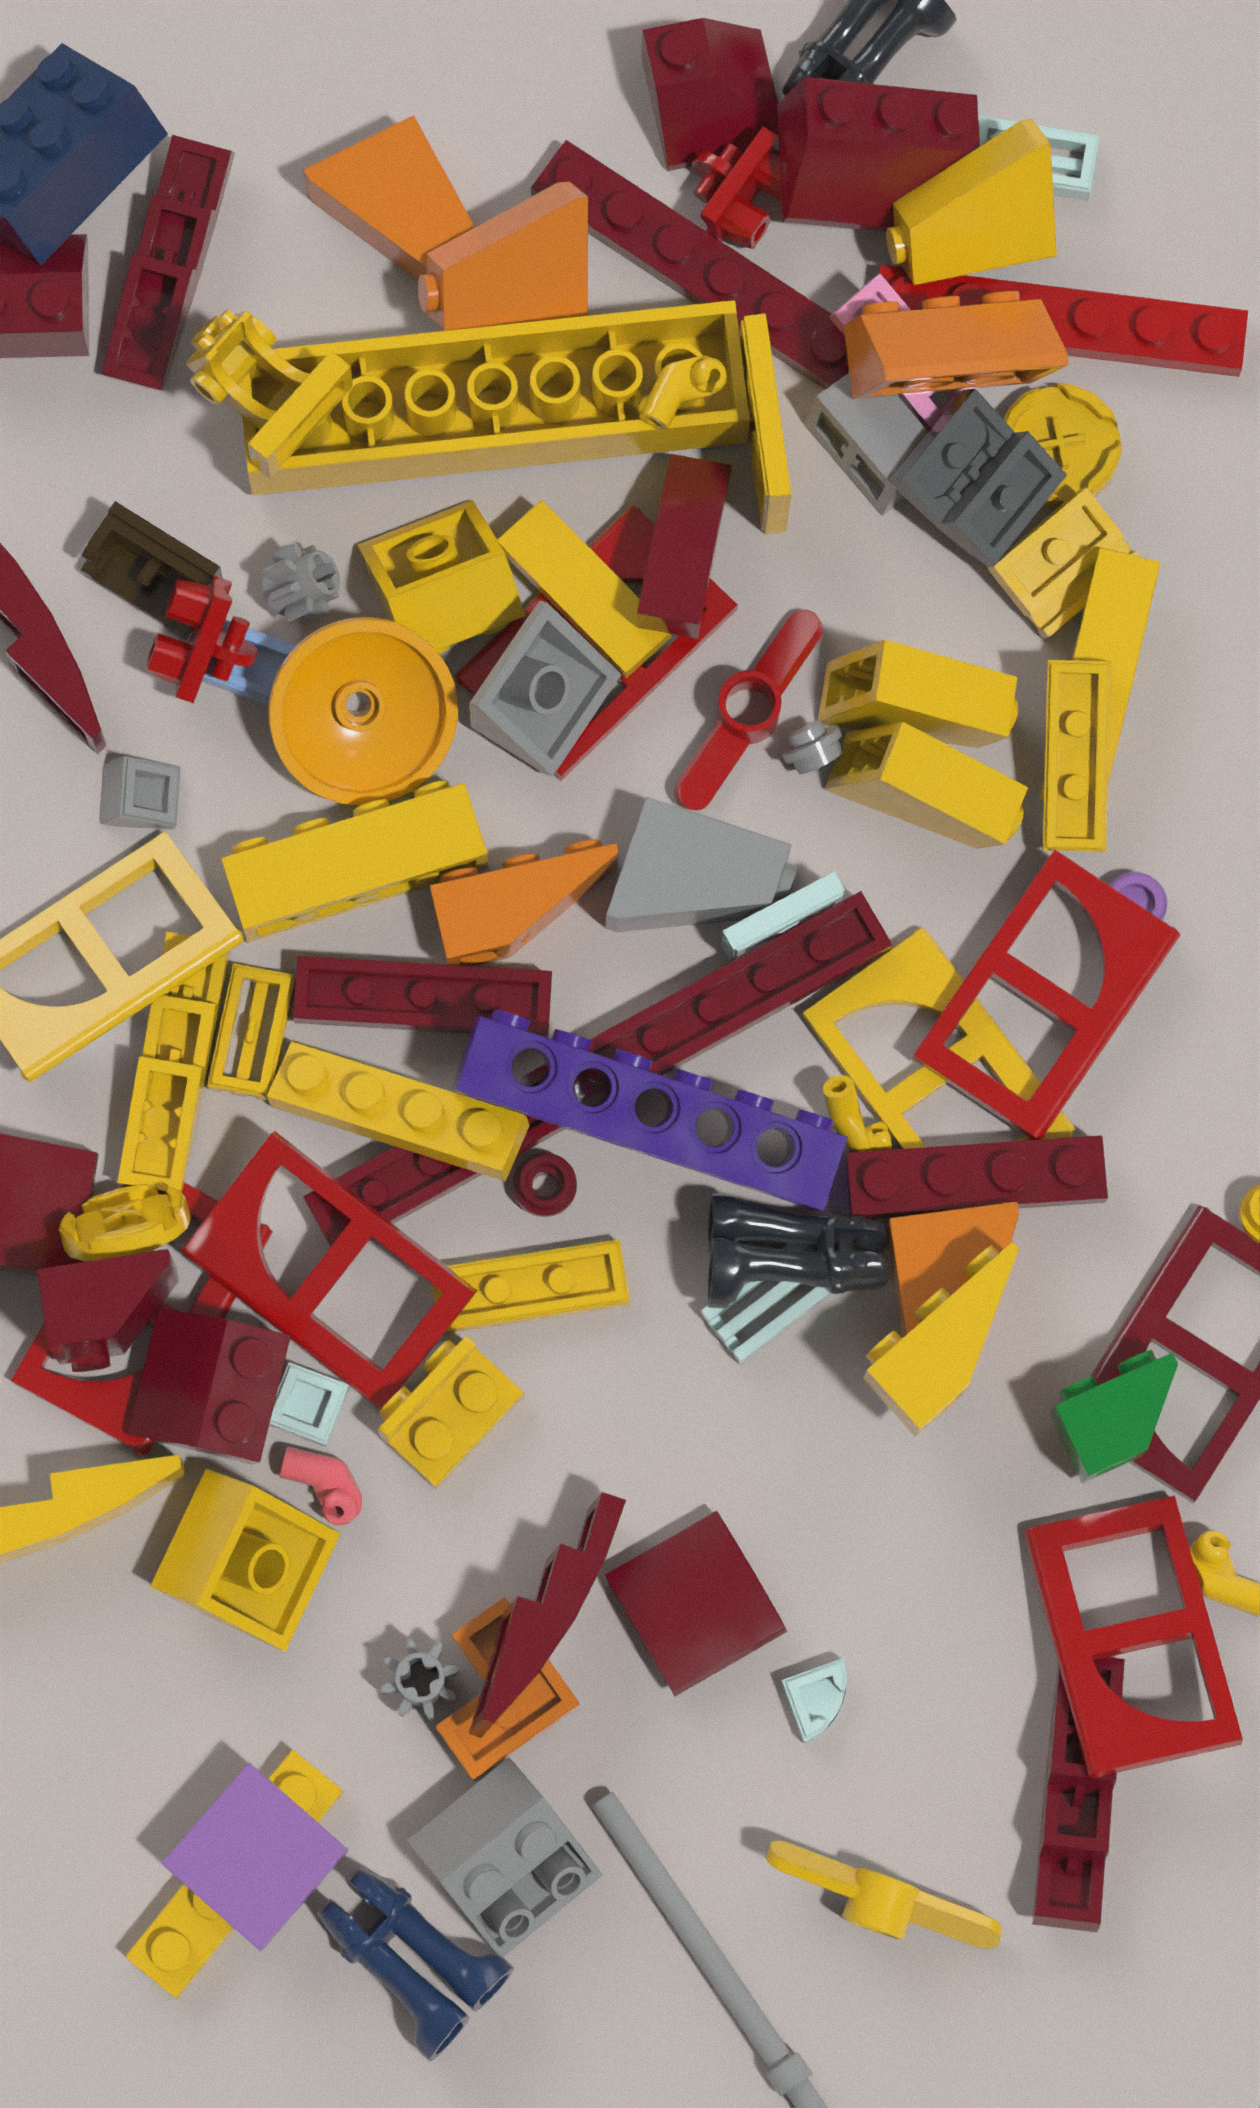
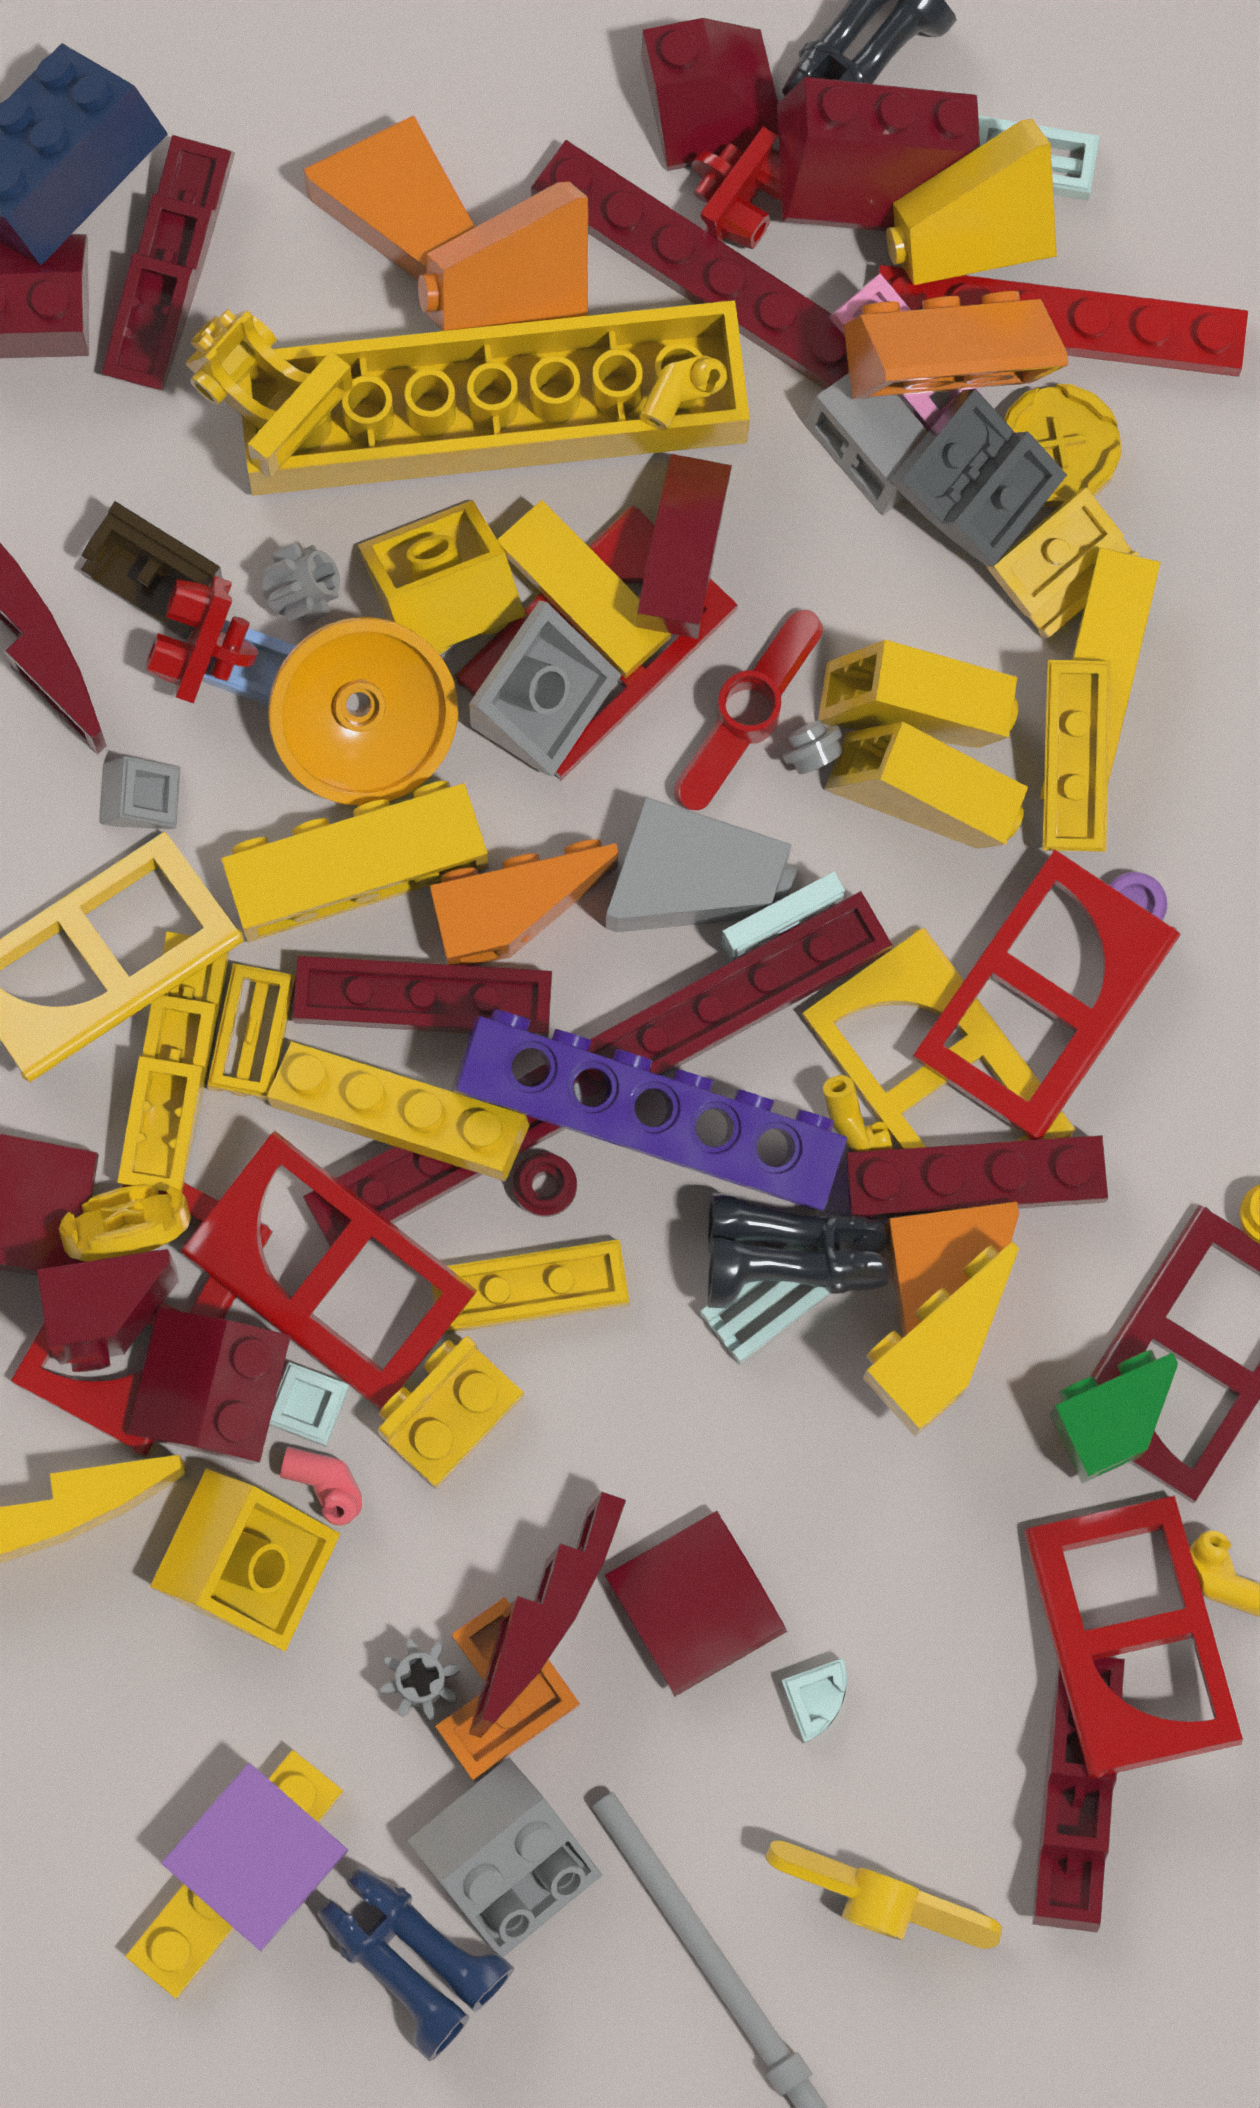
yellow tile [740,314,792,534] -> none

